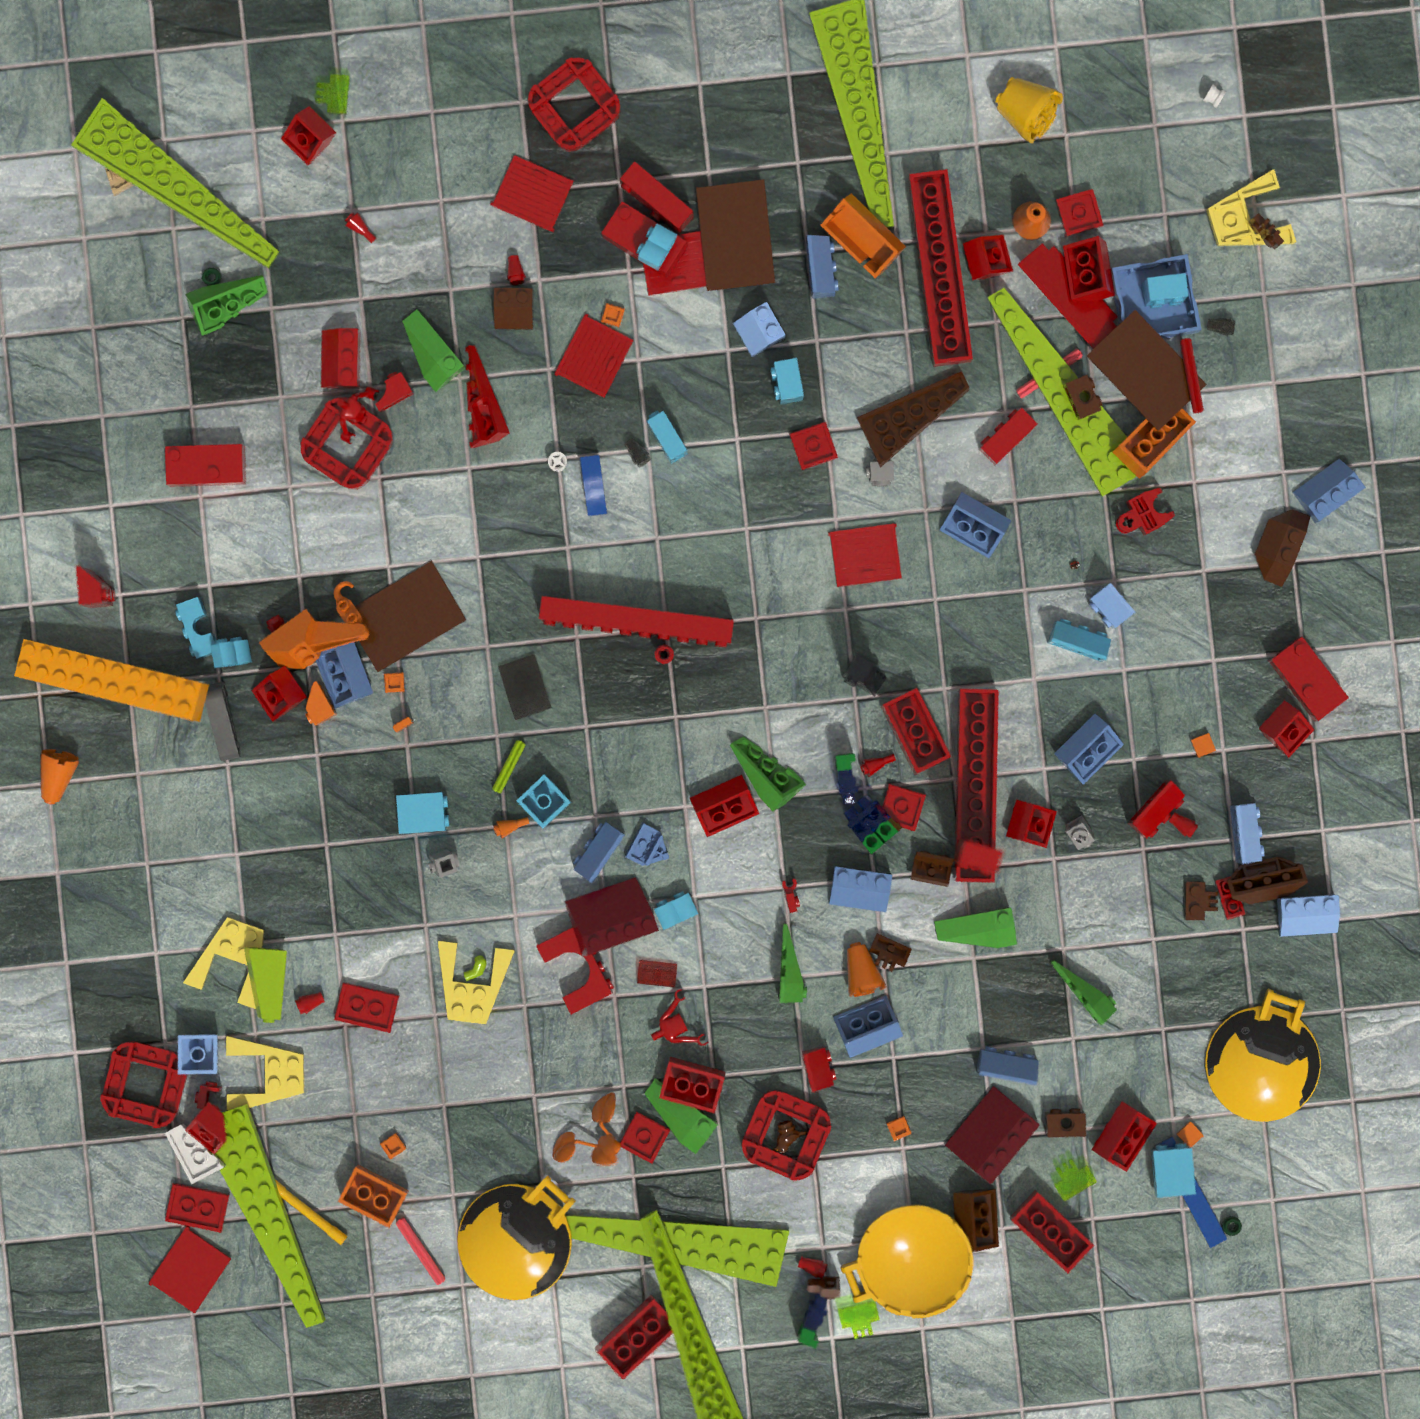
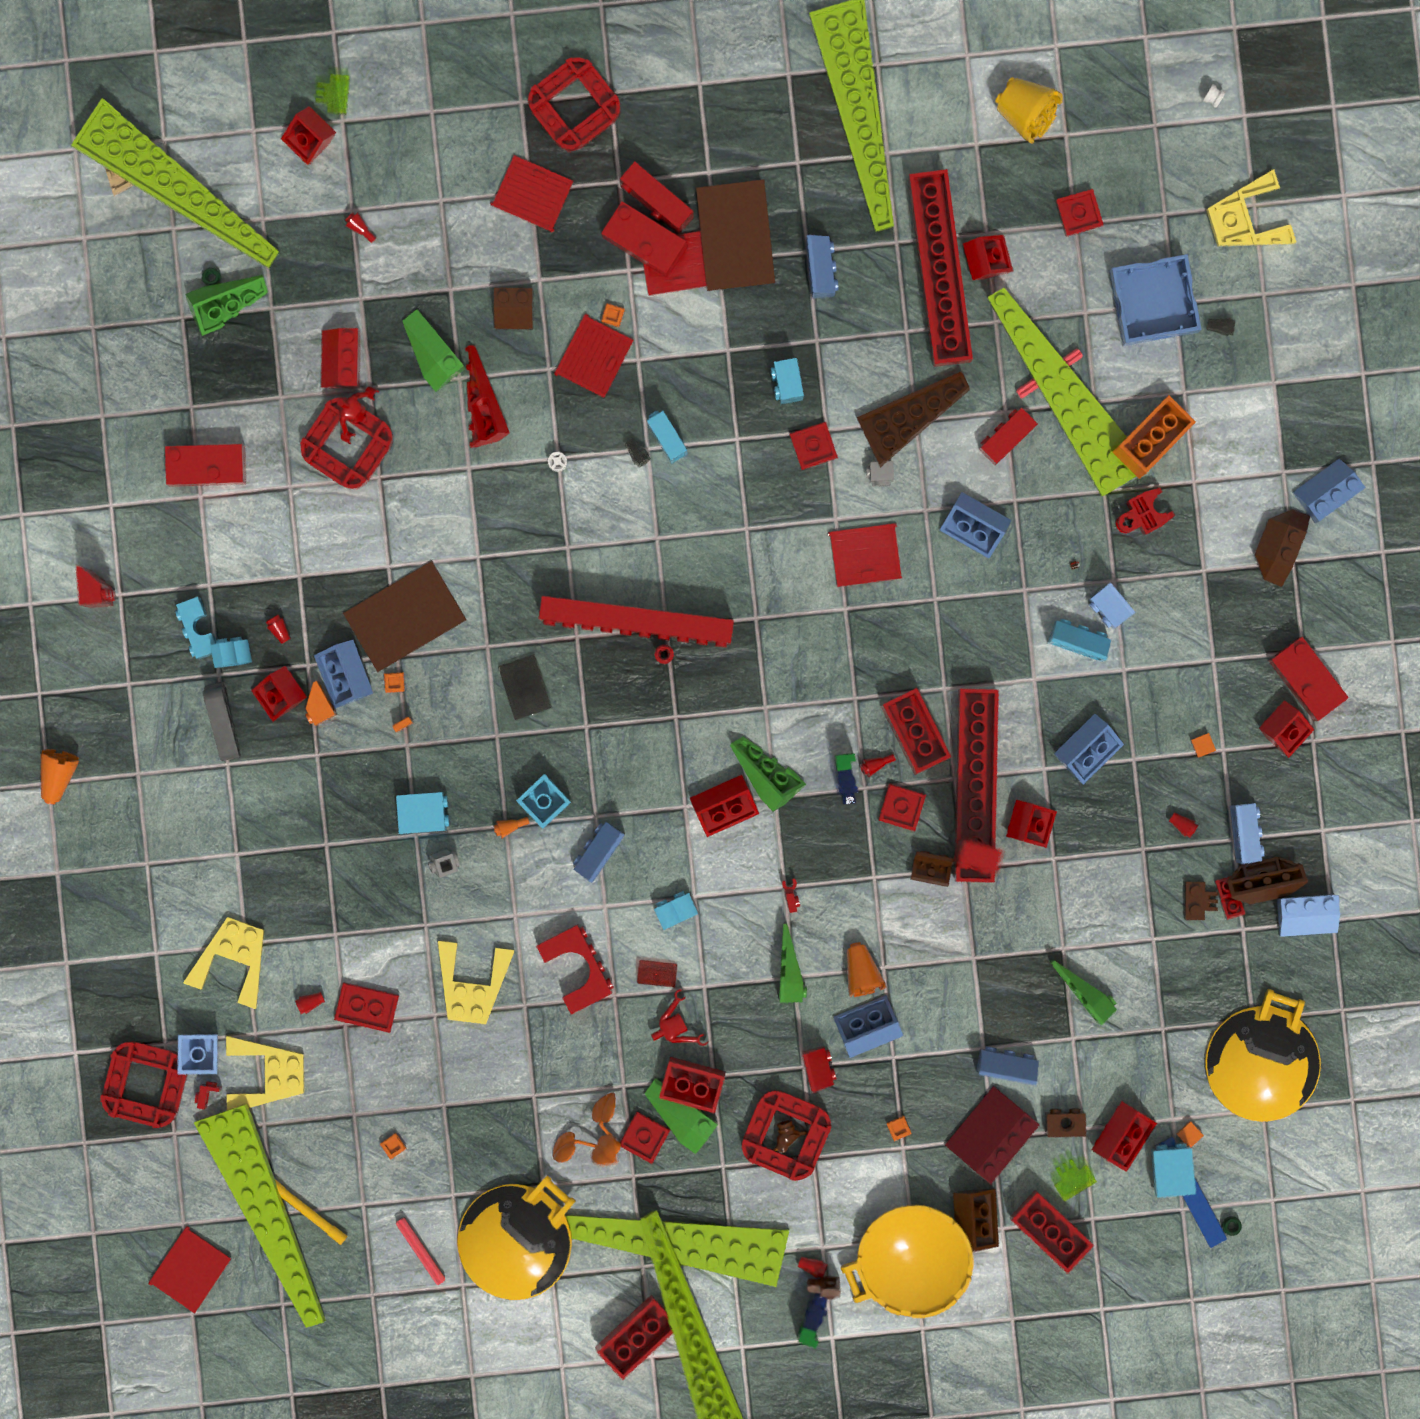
light orange brick [14,639,209,722] -> none
white wing [165,1124,226,1184] -> none
red tile [165,1183,230,1233] -> none
red slope [185,1102,227,1155] -> none
lime slope [244,947,287,1023] -> none
orange slope [259,581,370,669] -> none
orange brick [338,1164,409,1228] -> none
red arch [375,371,414,413] -> none
lime arm [463,955,487,981] -> none
lime axle [492,740,526,793] -> none
red cone [507,255,526,285] -> none
dark red slope [564,877,659,956] -> none
blue slope [580,455,607,516] -> none
medium blue slope [625,823,669,866] -> none
medium azure brick [637,224,677,271] -> none
light blue slope [733,302,785,357] -> none
orange piece [820,193,906,278] -> none
medium blue slope [829,866,892,912] -> none
clear neon green hinge [838,1301,880,1339] -> none
black wedge [842,654,887,697] -> none
clear blue hips [844,795,902,854] -> none
reddish brown hinge [869,933,912,972] -> none
bright green wedge [934,907,1017,948] -> none
orange cone [1012,202,1051,240] -> none
red slope [1017,243,1118,349] -> none
red slope [1063,236,1115,301] -> none
reddish brown brick [1063,375,1102,420] -> none
light grey brick [1066,815,1095,850] -> none
reddish brown piece [1087,310,1207,431] -> none
red slope [1128,780,1185,839] -> none
medium azure brick [1142,273,1188,309] -> none
red axle [1180,338,1204,414] -> none
reddish brown hinge [1249,213,1284,250] -> none

